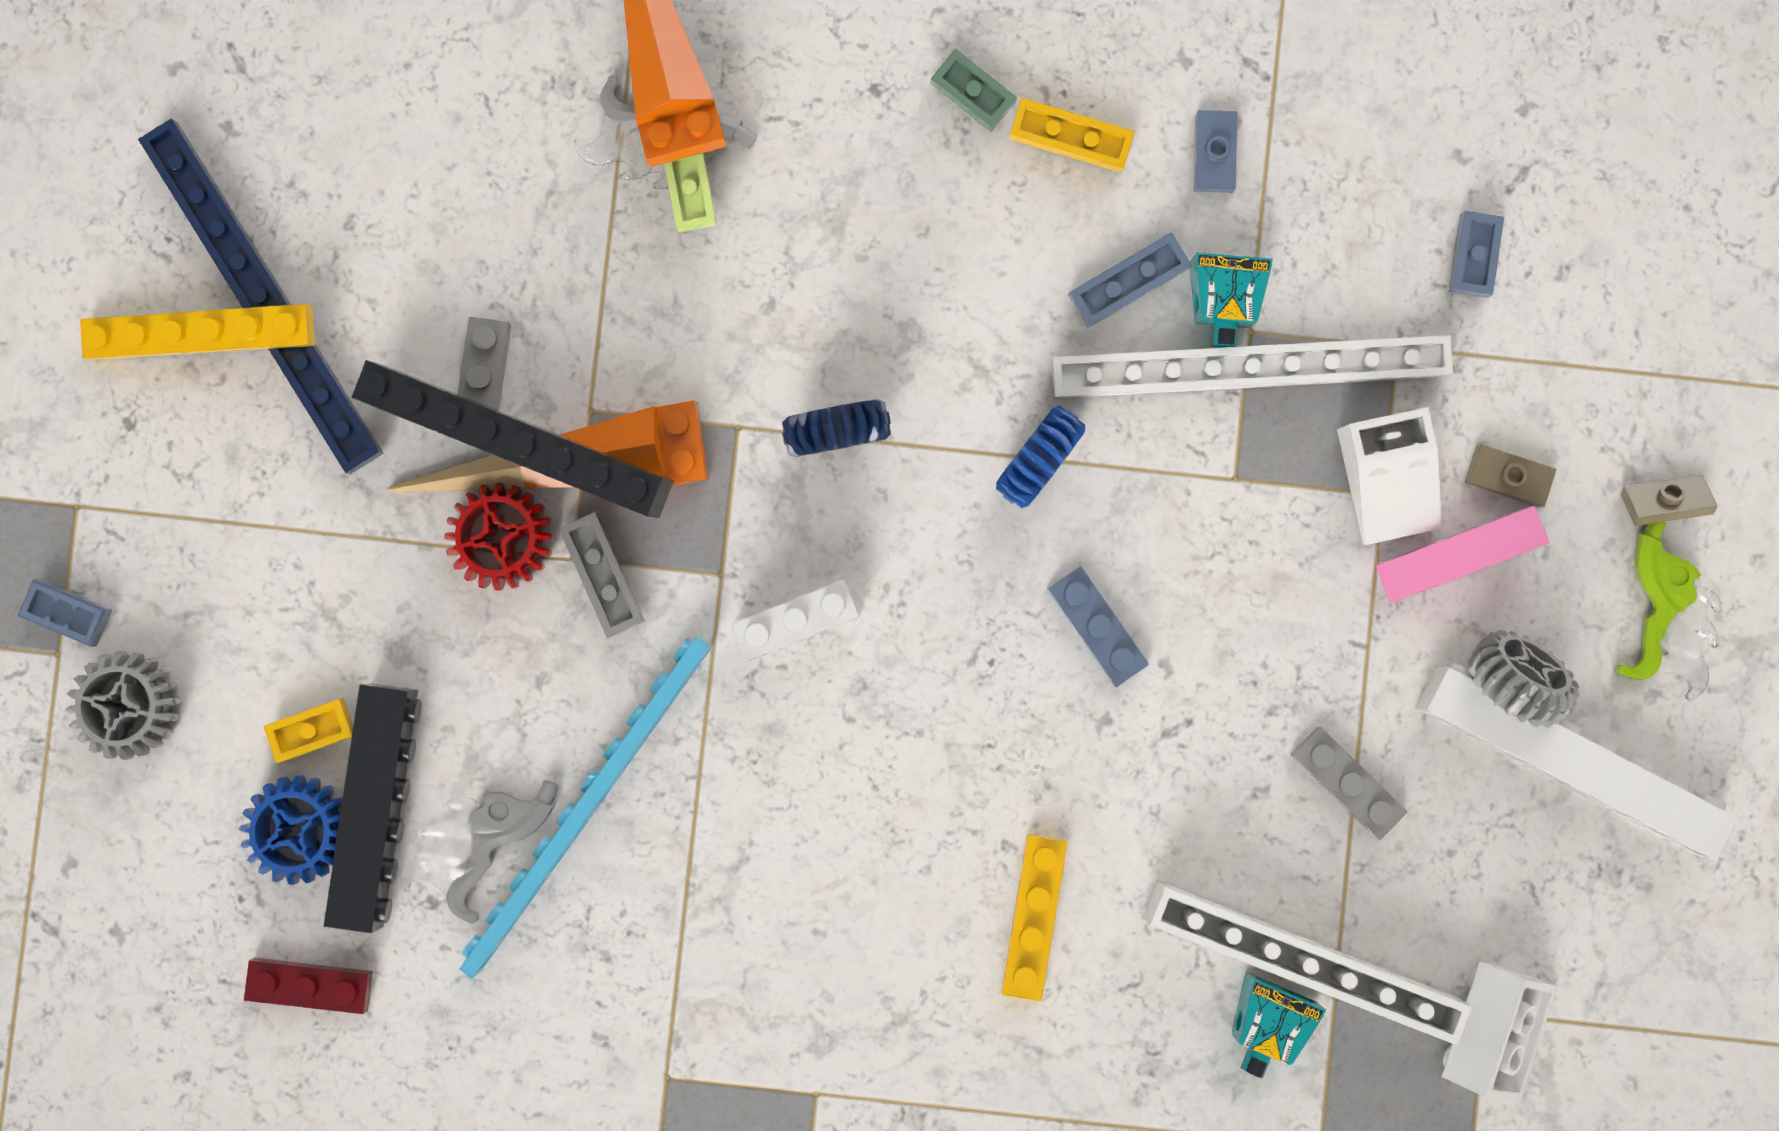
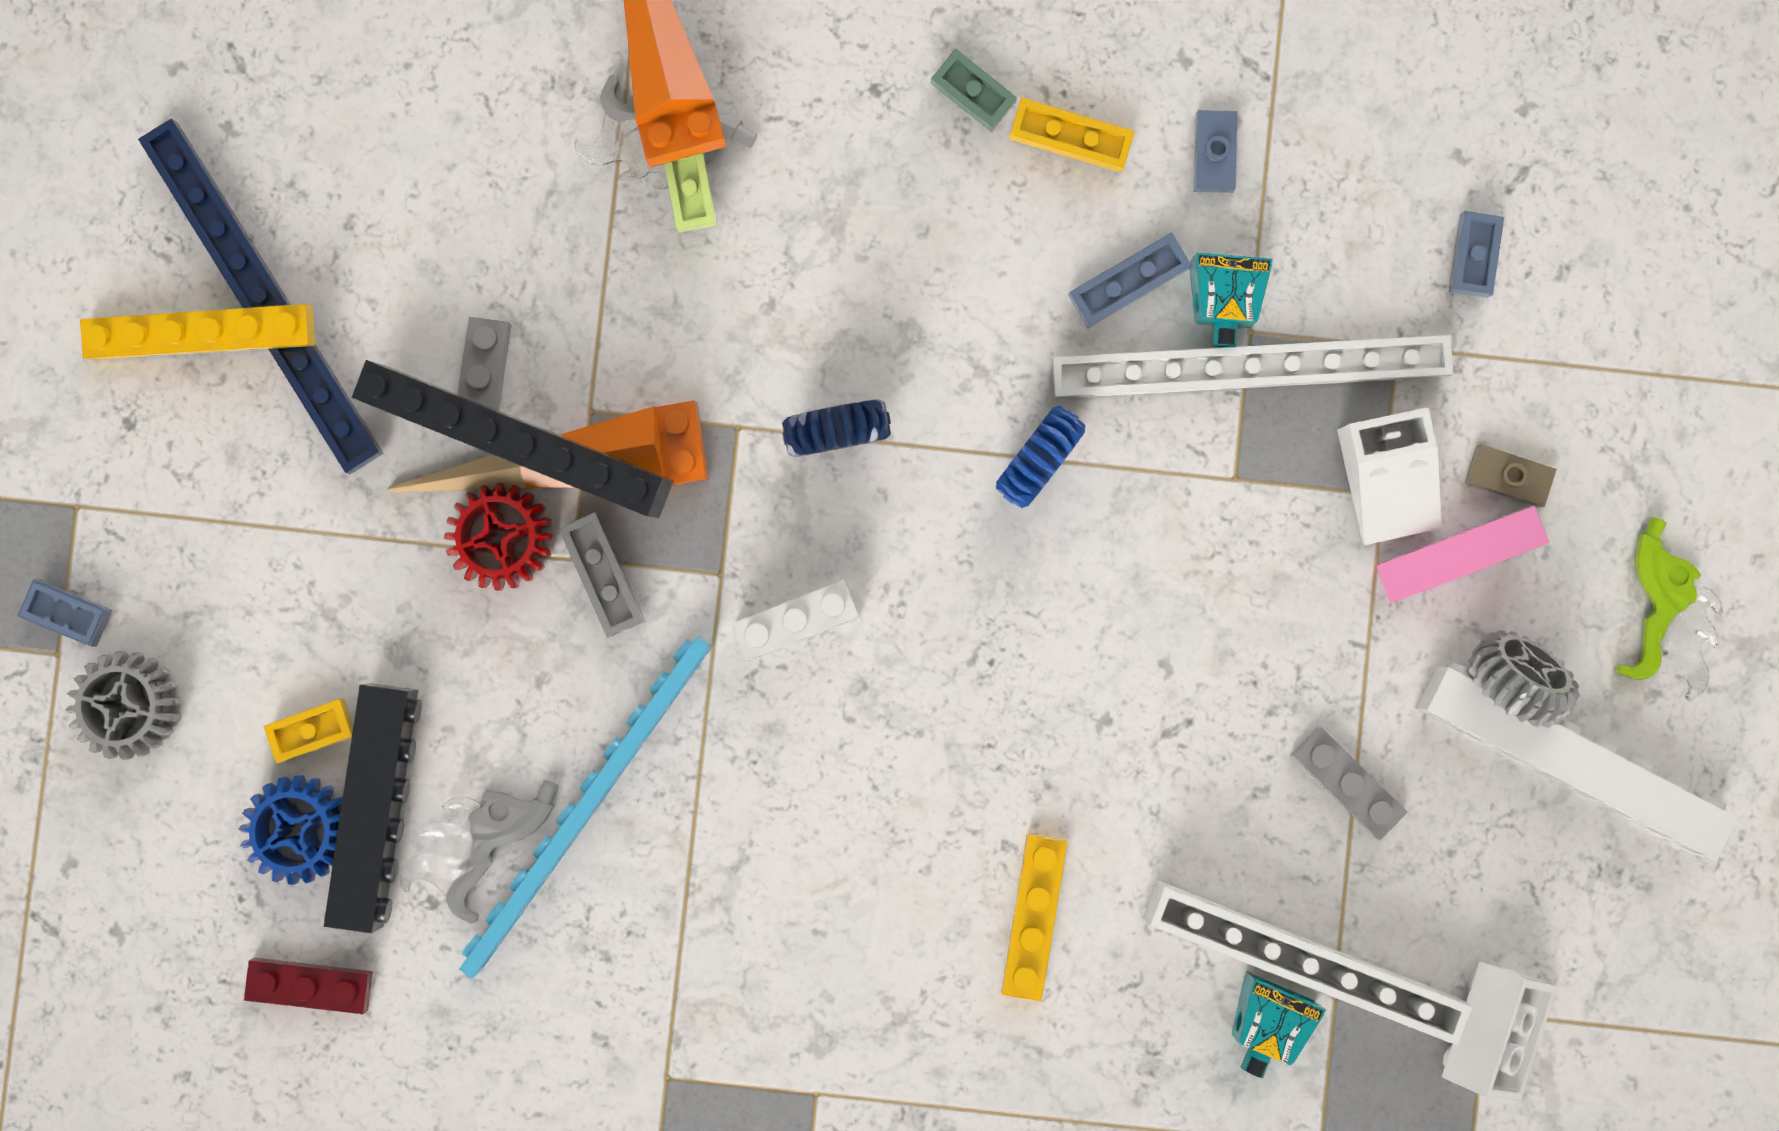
sand blue plate [1047,566,1149,687] -> none
plate [1621,475,1718,526] -> none

